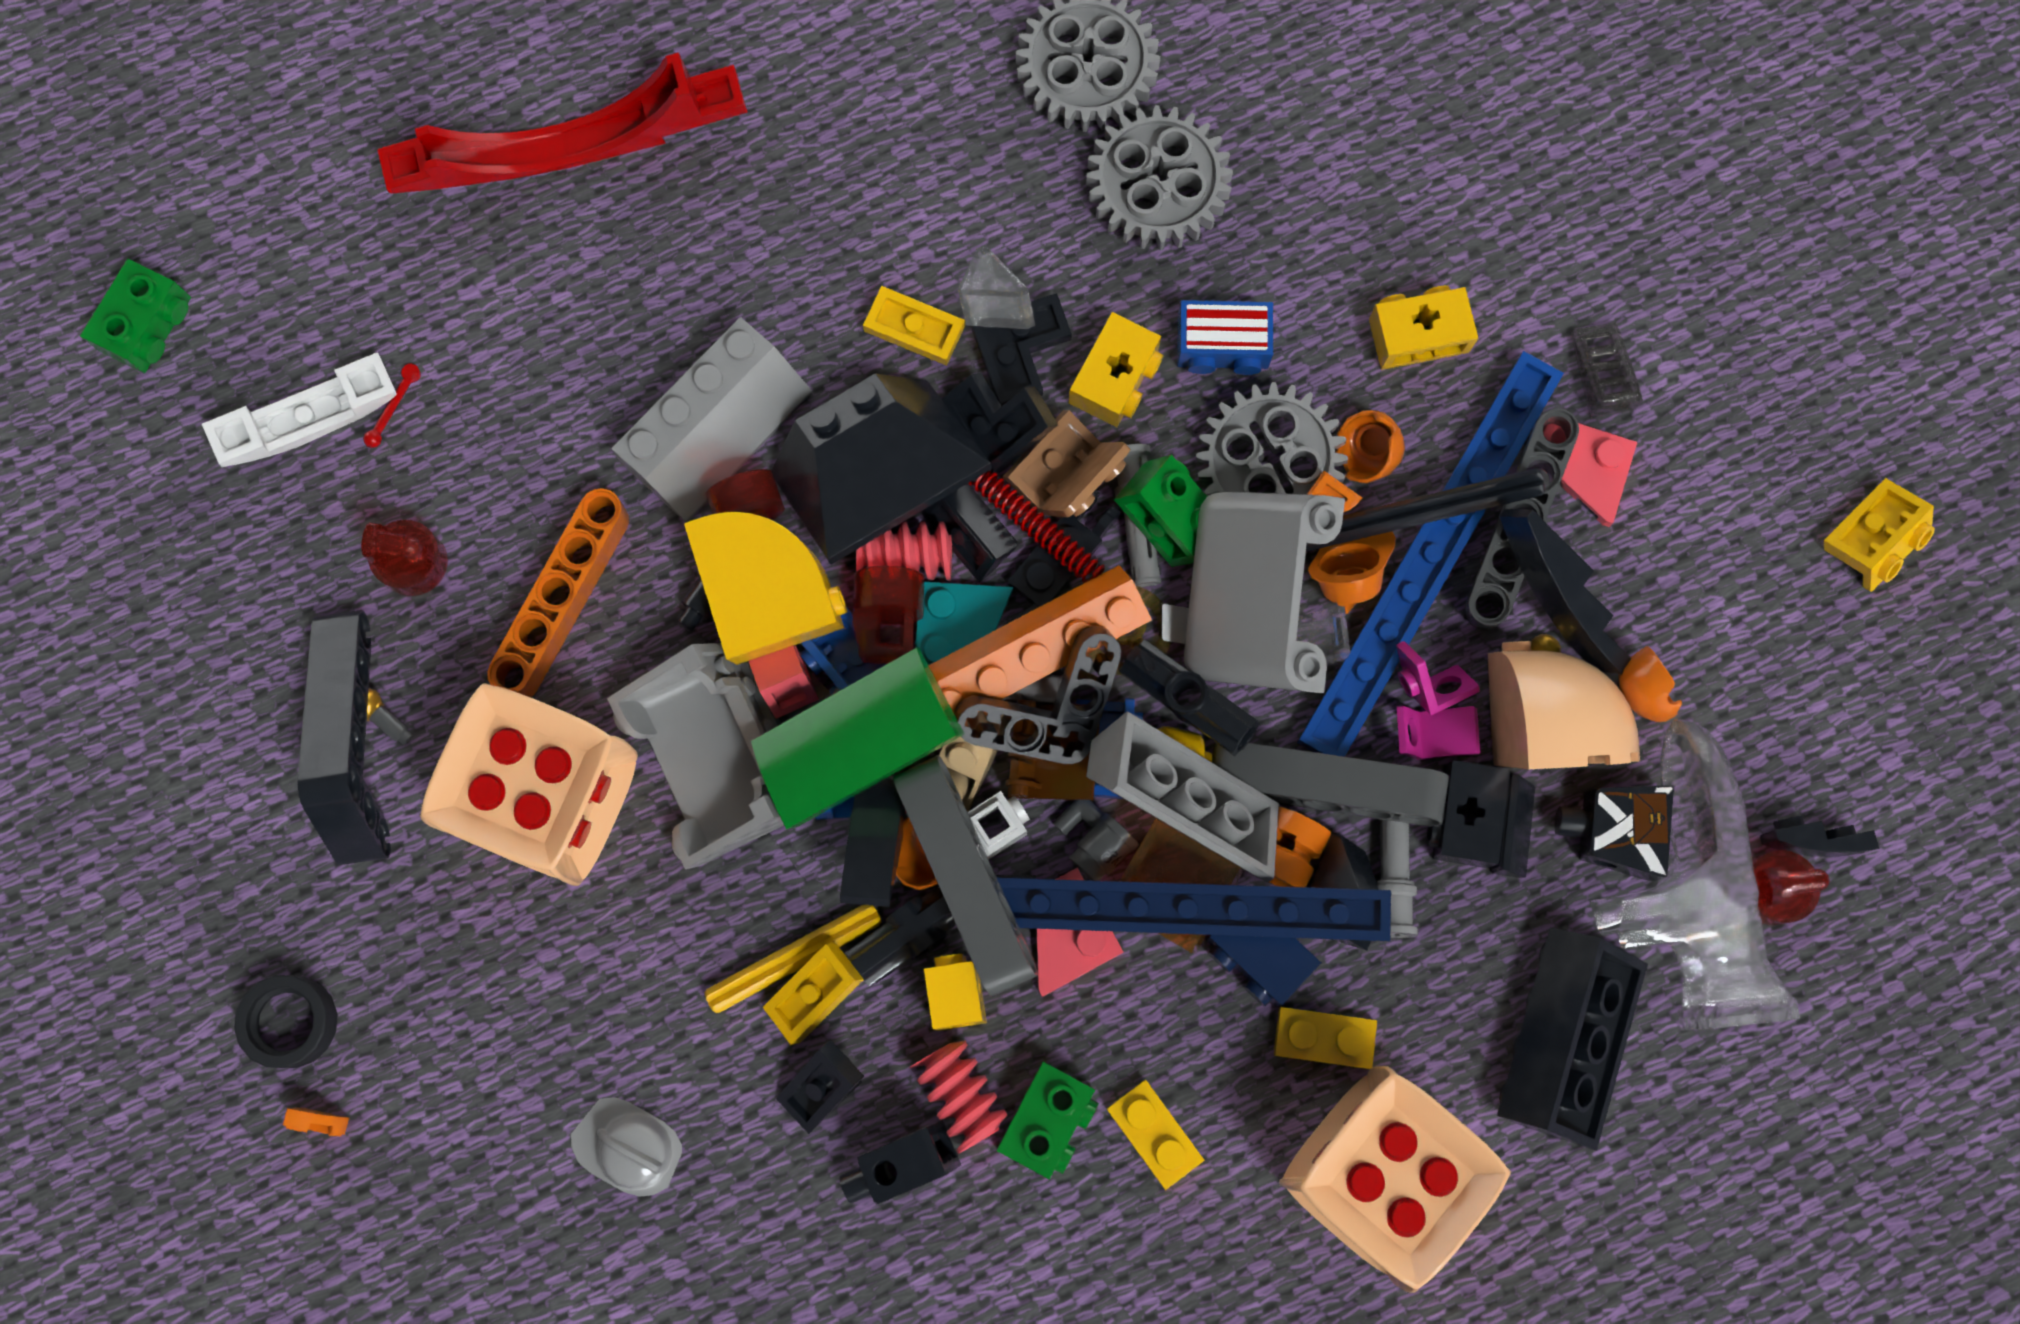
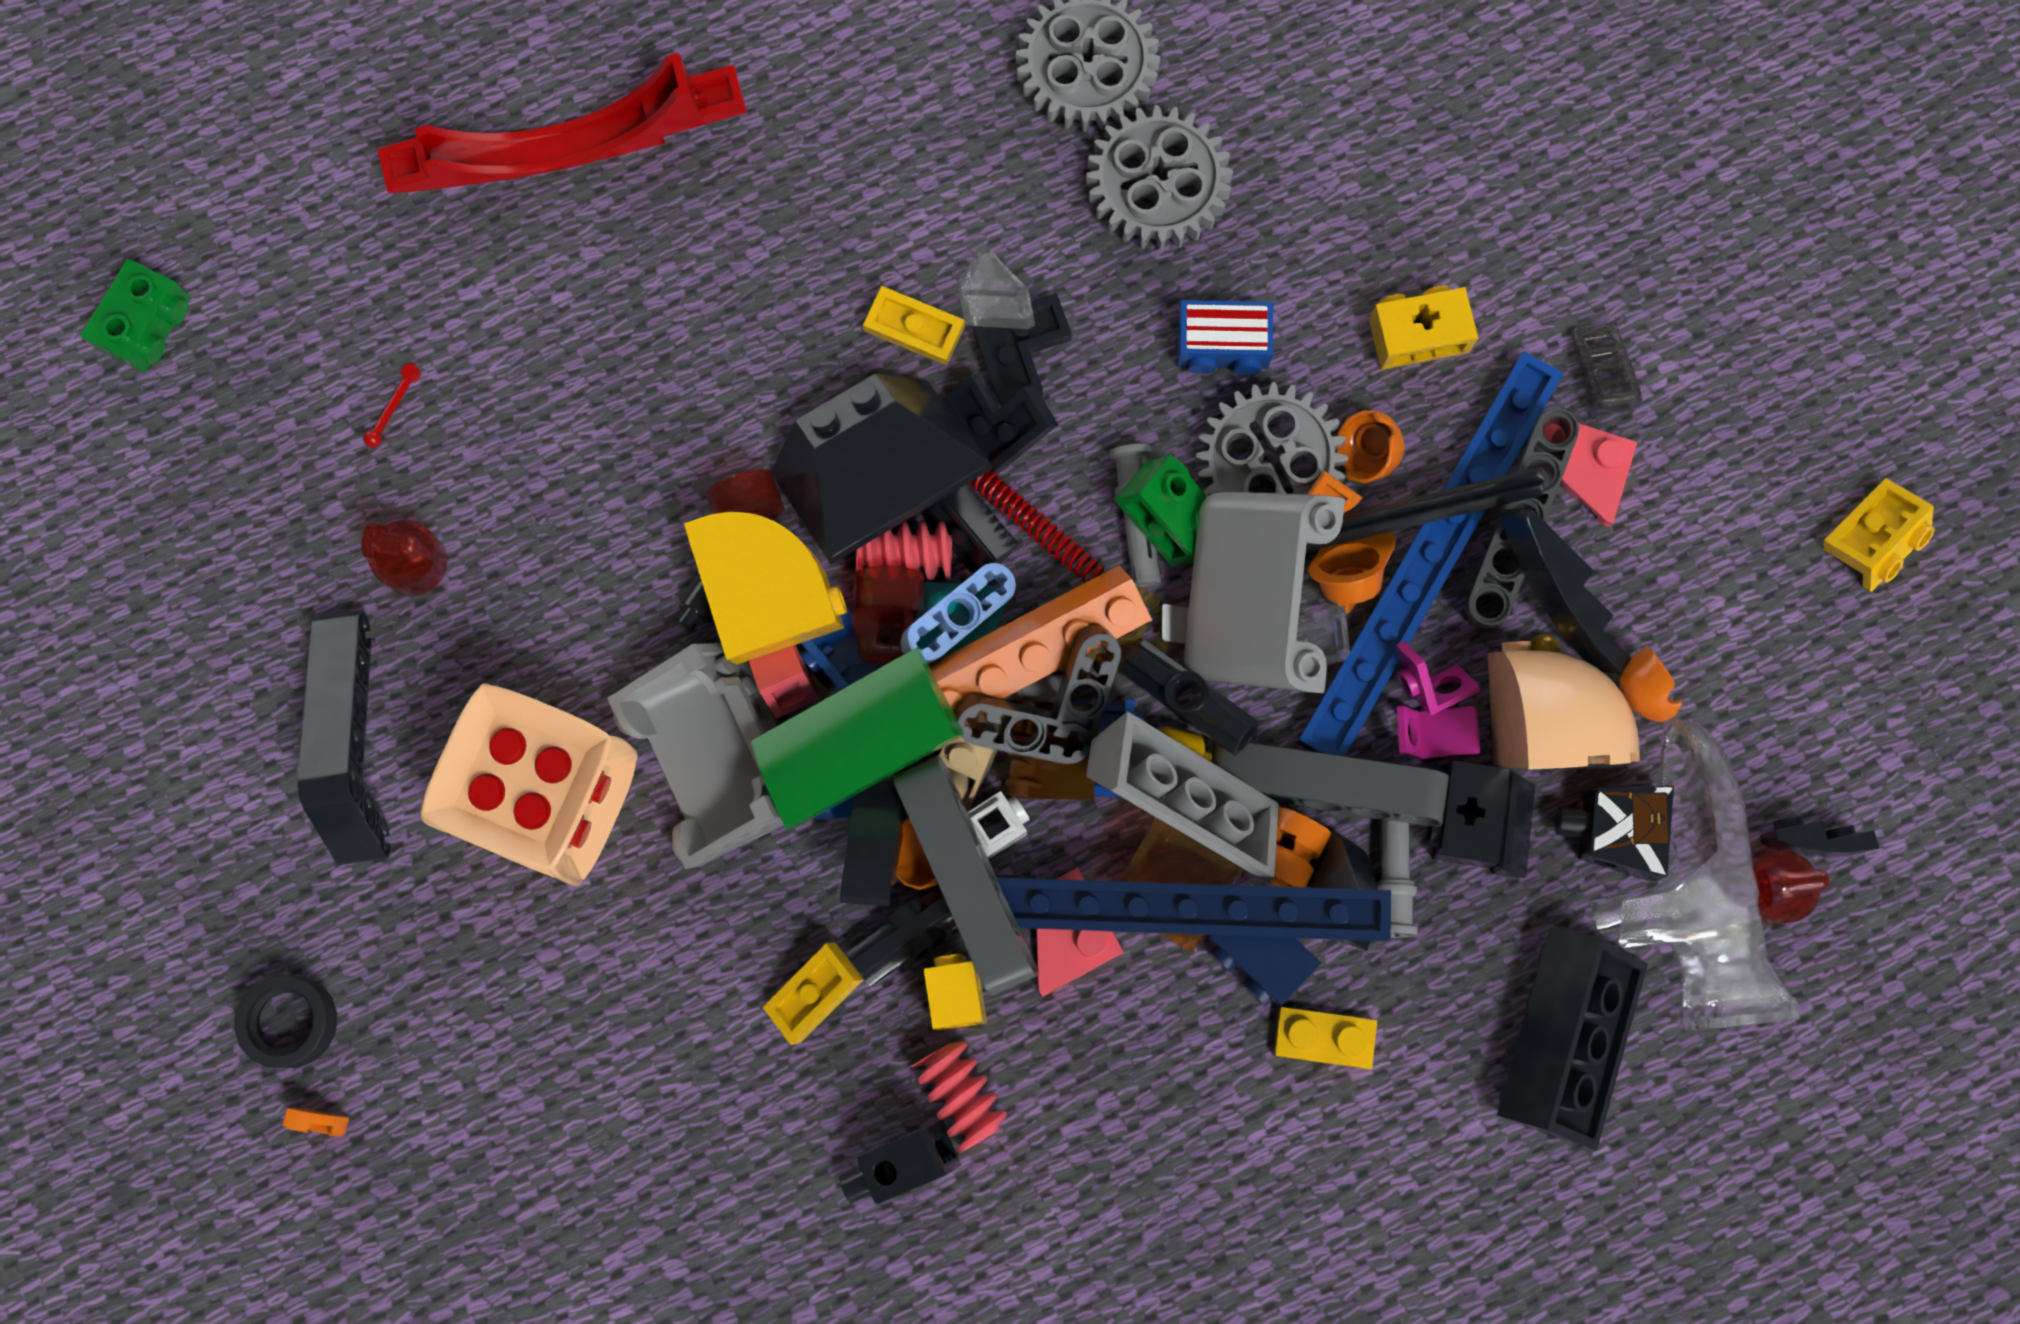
white slope [202,352,397,467] -> none
dark grey piece [367,688,413,746] -> none
orange beam [487,488,629,698] -> none
light grey piece [571,1097,682,1197] -> none
light grey slope [611,317,813,522] -> none
yellow axle [704,905,882,1013] -> none
black slope [776,1040,864,1134] -> none
green brick [997,1062,1099,1180] -> none
medium nougat bracket [1003,410,1131,517] -> none
black hinge [1007,490,1122,607] -> none
dark grey piece [1053,800,1139,881] -> none
yellow brick [1069,312,1164,427] -> none
yellow plate [1106,1080,1205,1190] -> none
light nougat piece [1279,1066,1511,1293] -> none
none -> light blue beam [901,563,1016,665]

